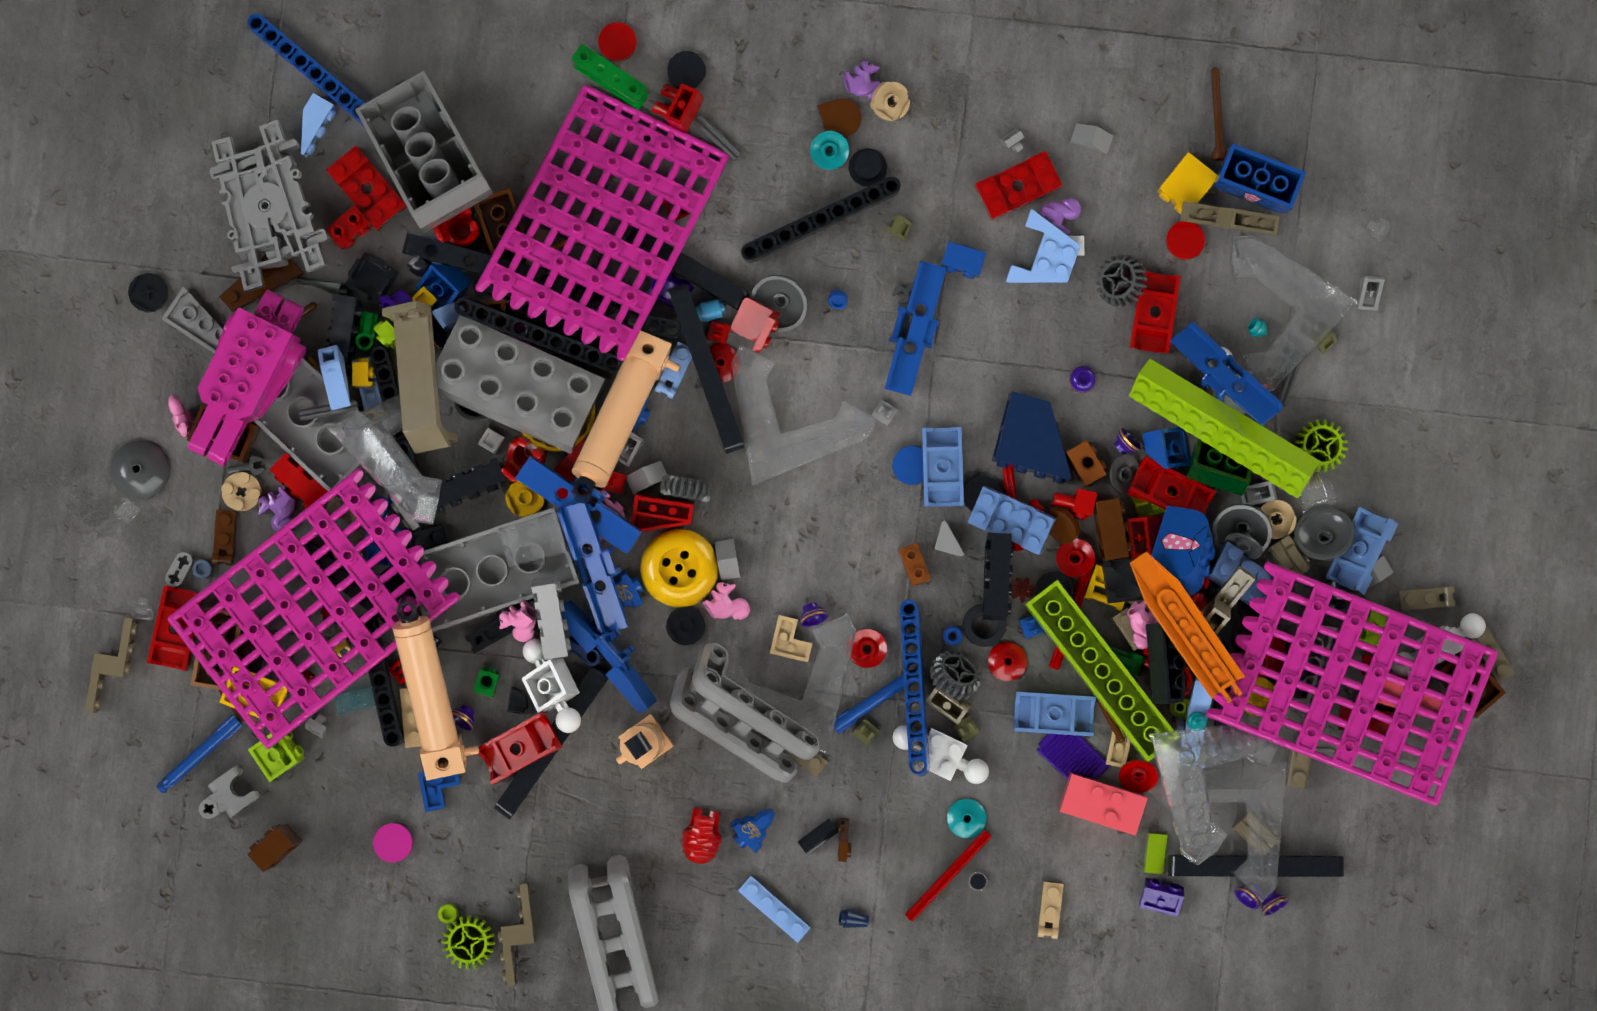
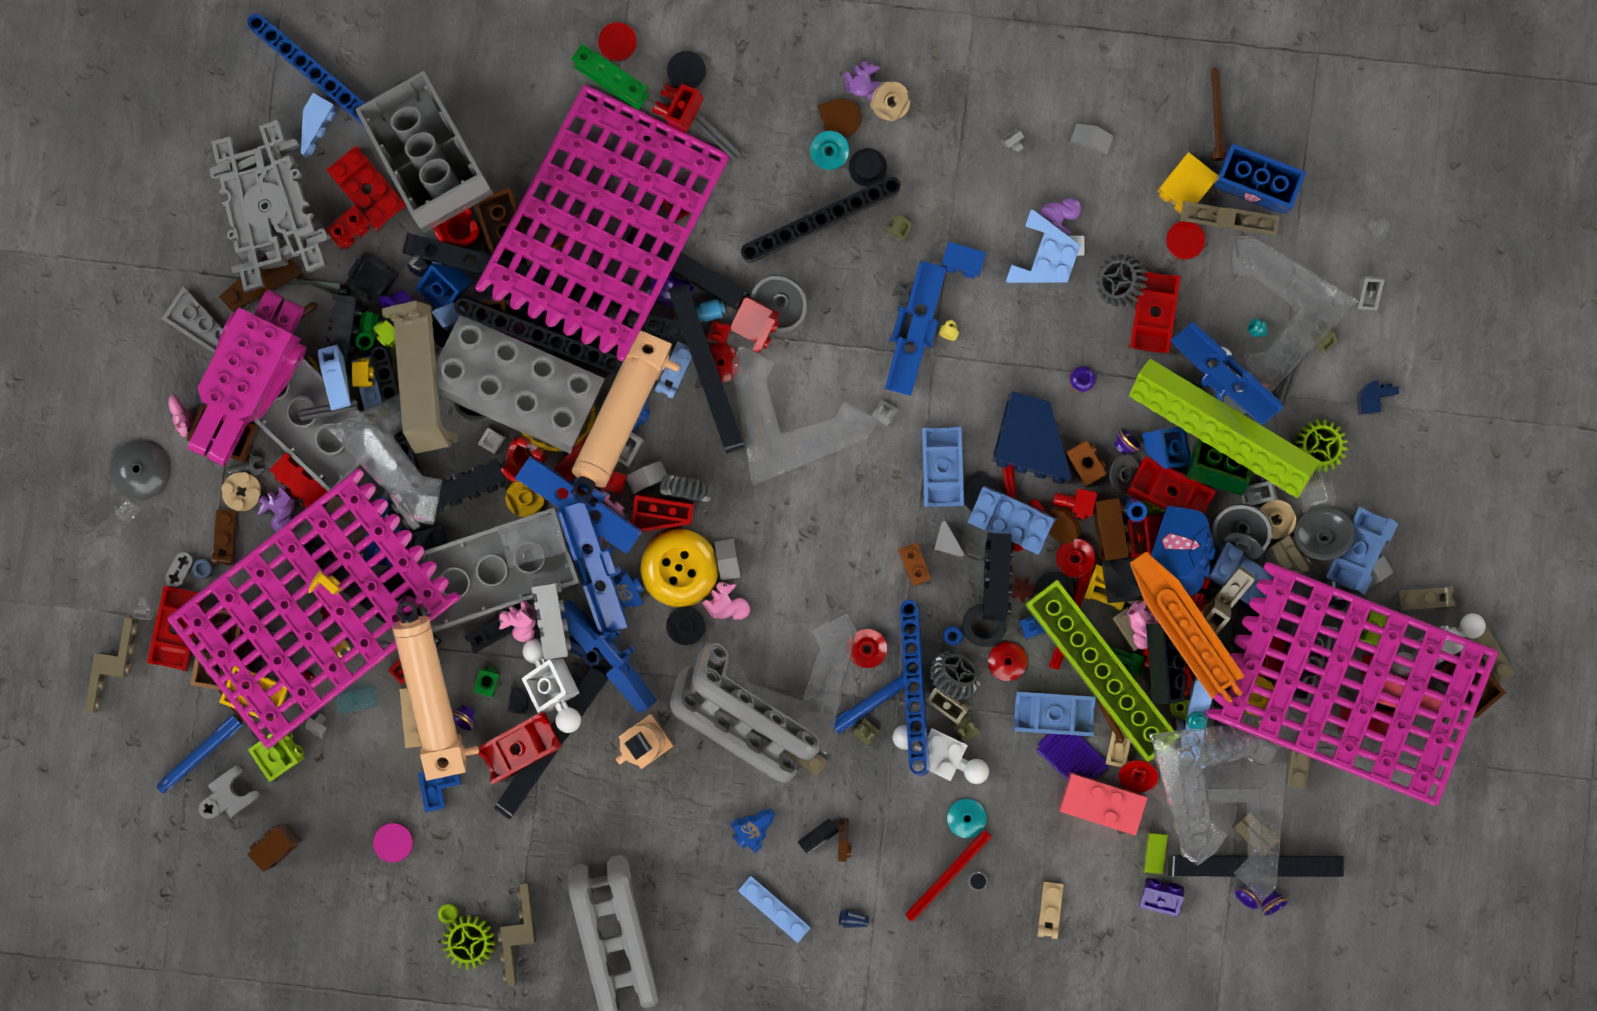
black tile [128,273,168,313] -> none
black beam [359,613,403,747] -> none
yellow tile [411,286,438,308] -> none
red hair [681,807,722,864] -> none
tan plate [770,615,813,662] -> none
dark purple piece [800,603,828,627] -> none
blue tile [828,290,848,310] -> none
blue tile [892,446,923,485] -> none
red piece [974,150,1062,221] -> none
none -> yellow plate [308,570,342,595]
none -> light yellow tile [939,320,959,341]
none -> blue brick [1123,497,1147,522]
none -> dark blue brick [1357,380,1399,415]

